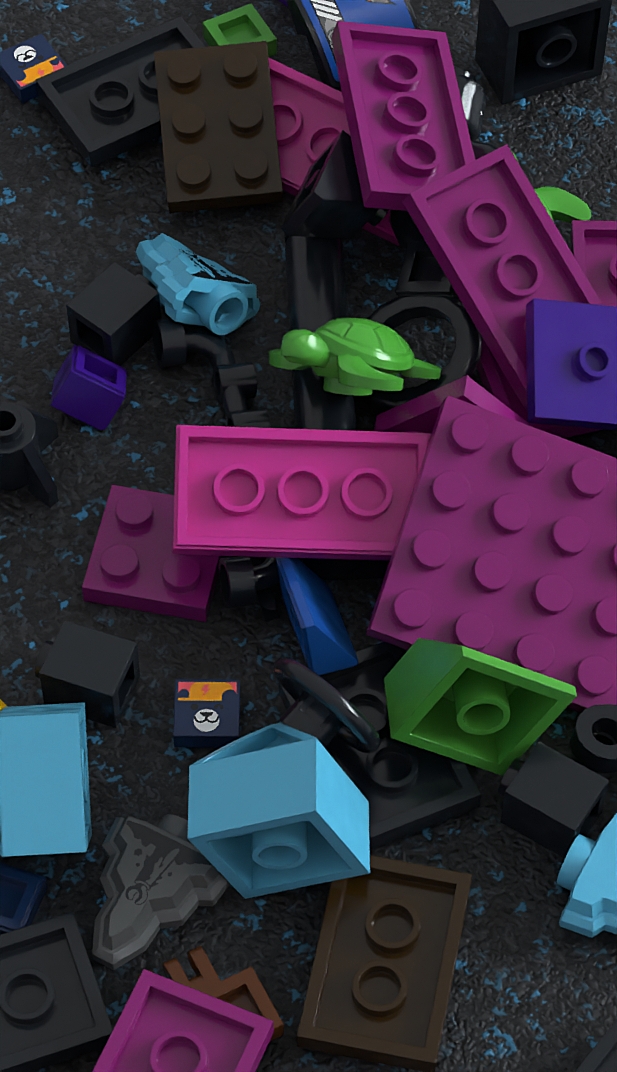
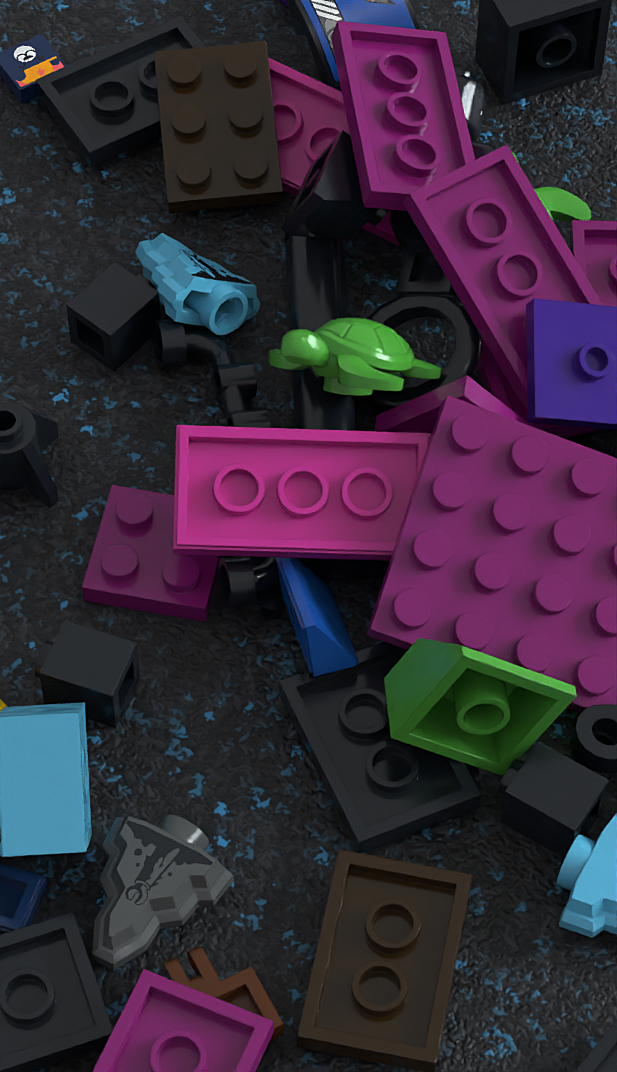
dark purple slope [50,345,127,430] -> none
dark blue tile [173,679,241,747] -> none
medium azure piece [187,657,381,899] -> none
bright green plate [203,3,277,58] -> none

